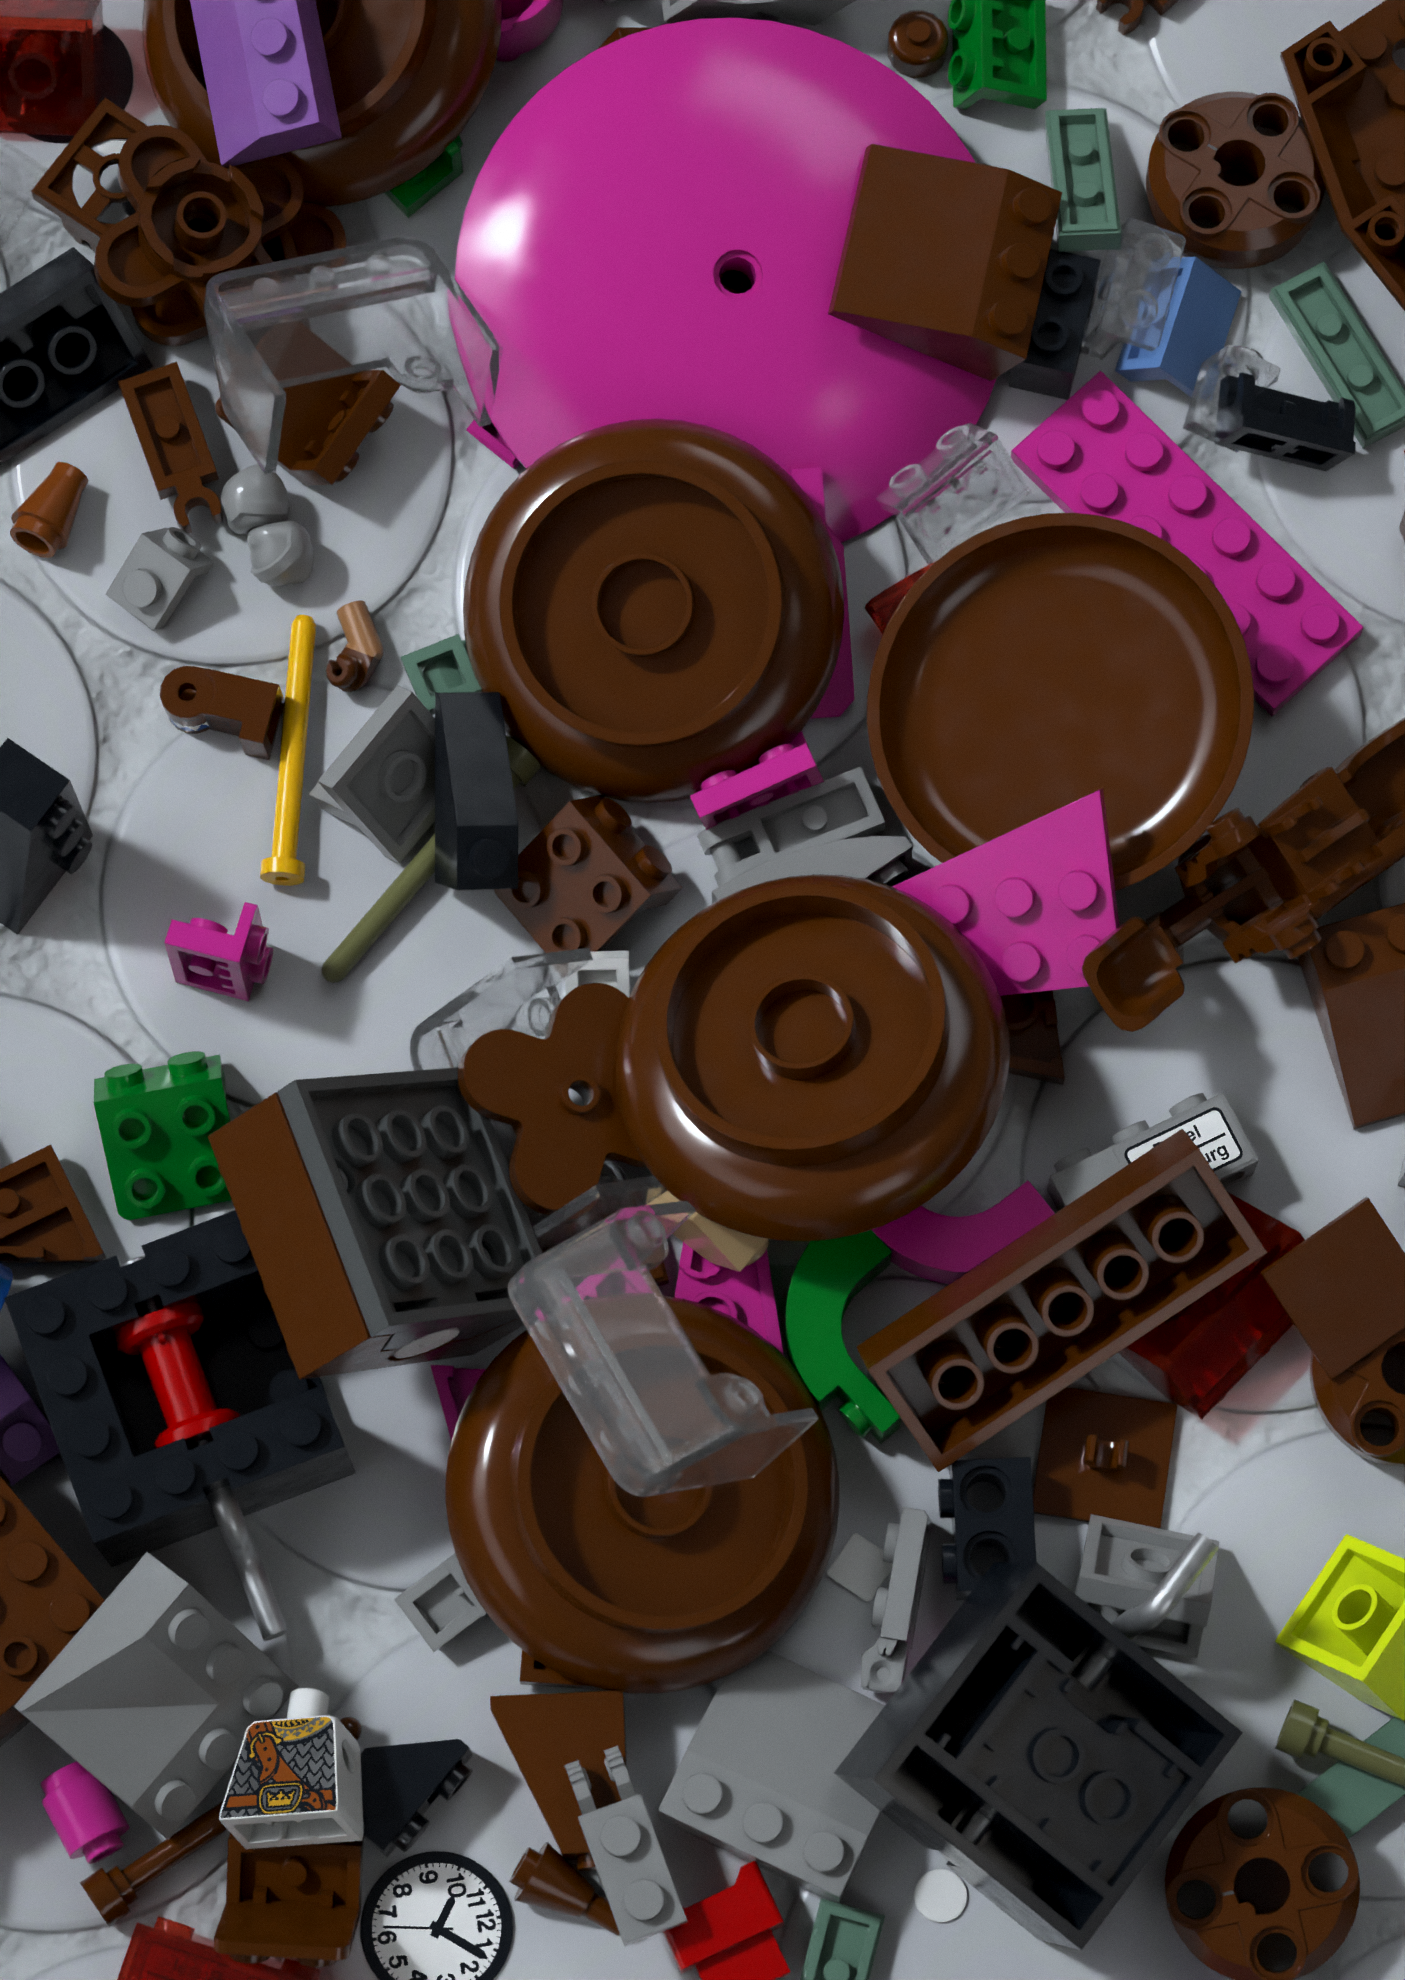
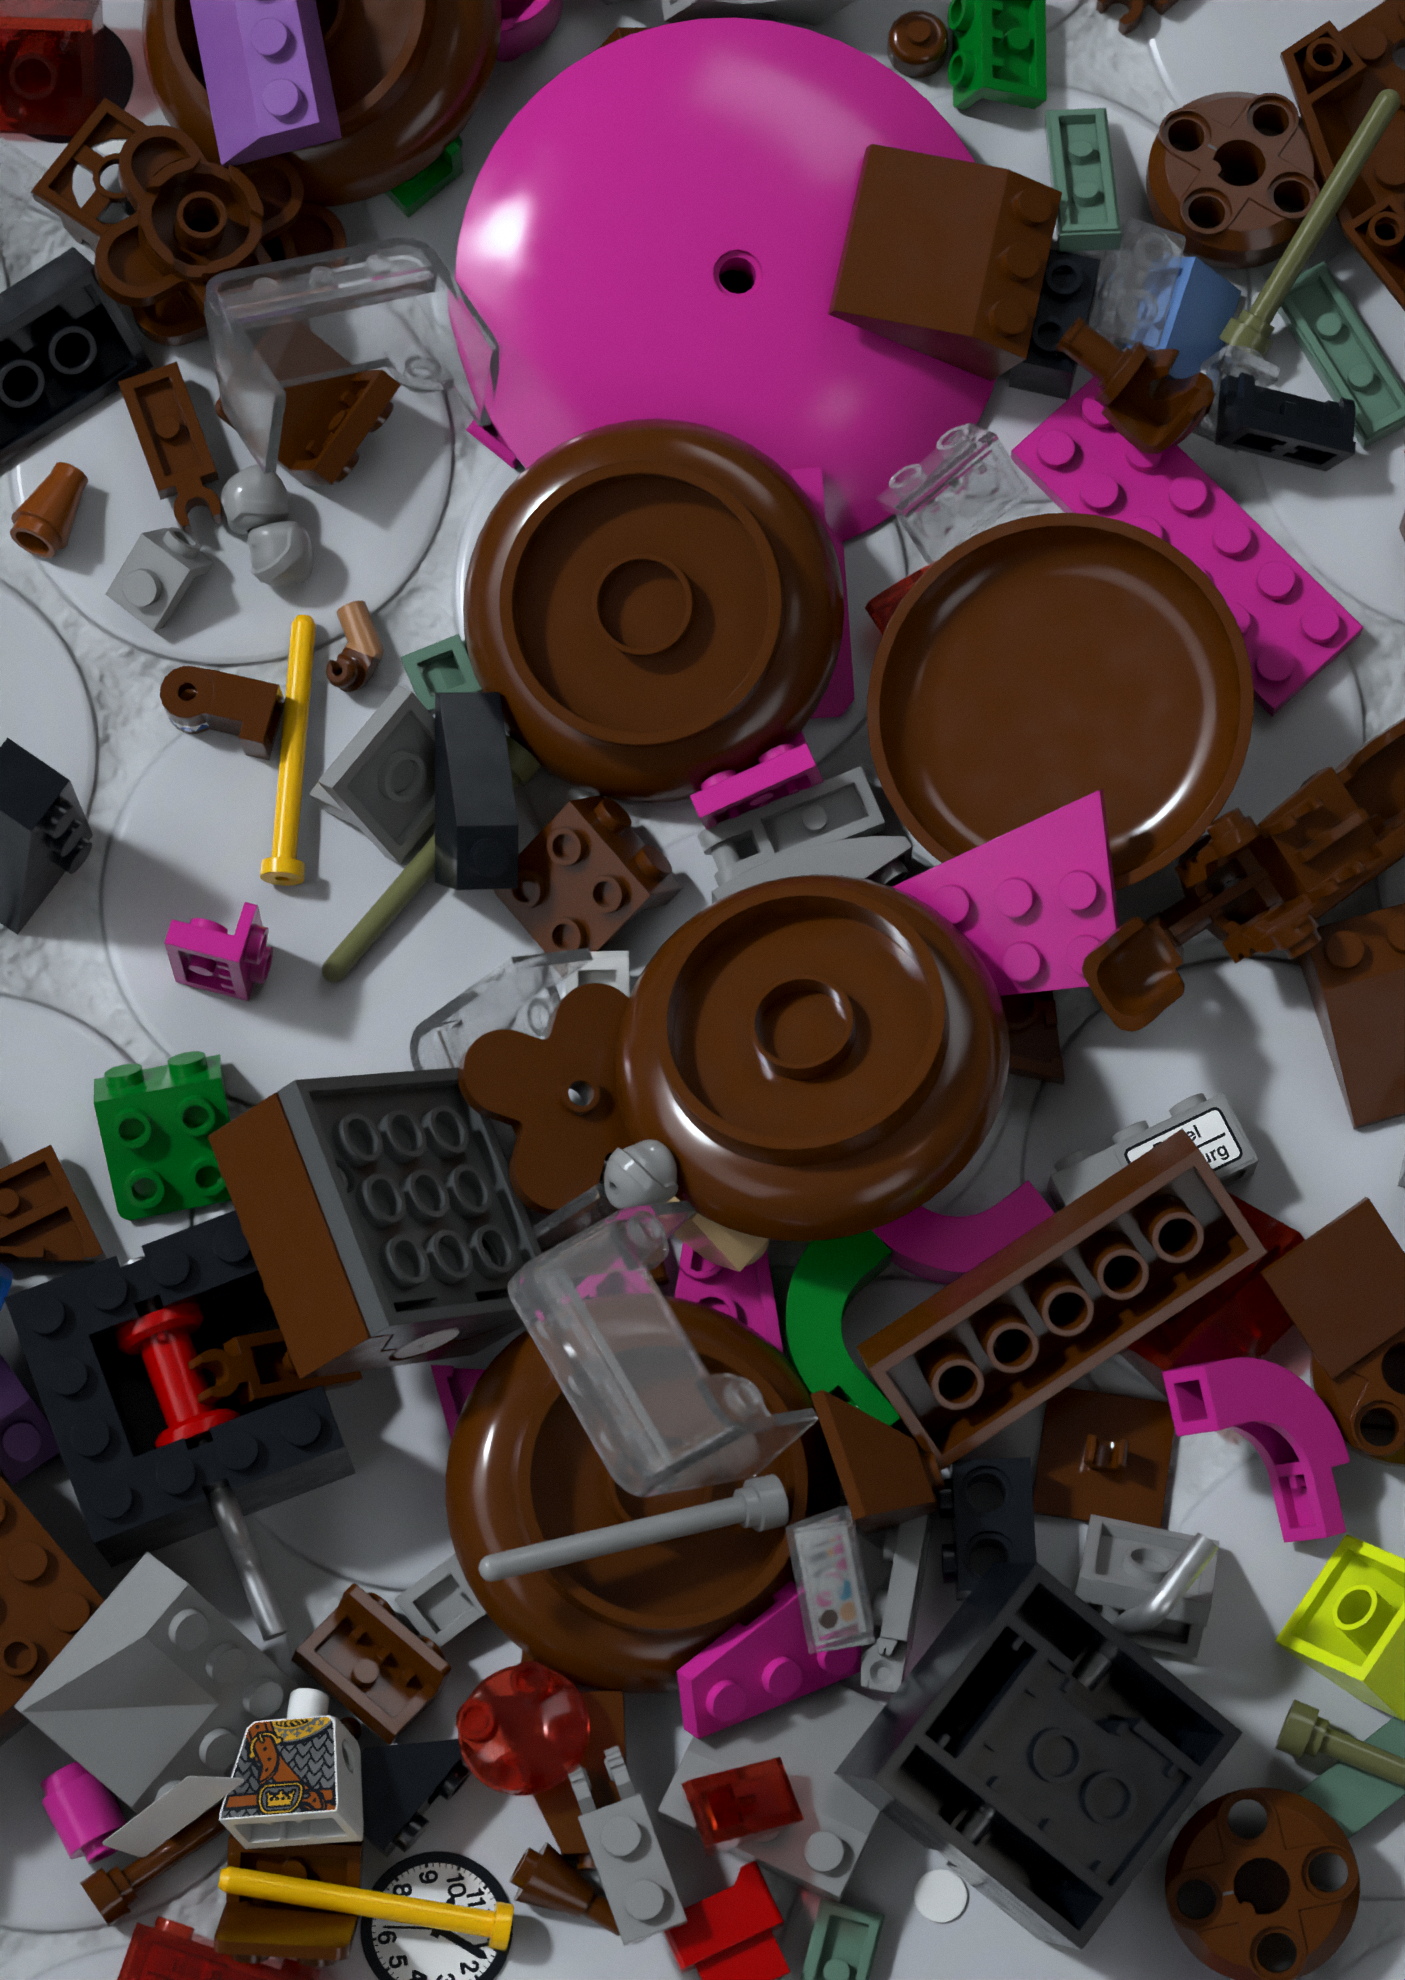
none -> white sticker [102,1776,244,1858]
none -> reddish brown plate [188,1329,363,1407]
none -> yellow bar [218,1866,514,1951]
none -> reddish brown bracket [291,1583,452,1746]
none -> clear red dish [456,1661,590,1796]
none -> light grey piece [479,1474,789,1582]
none -> light grey piece [604,1139,678,1212]
none -> dark pink wing [677,1581,862,1739]
none -> clear red slope [682,1757,804,1858]
none -> clear slope [786,1505,875,1654]
none -> reddish brown slope [810,1390,946,1536]
none -> reddish brown piece [1055,316,1215,454]
none -> dark pink arch [1162,1357,1350,1543]
none -> olive piece [1219,89,1401,363]

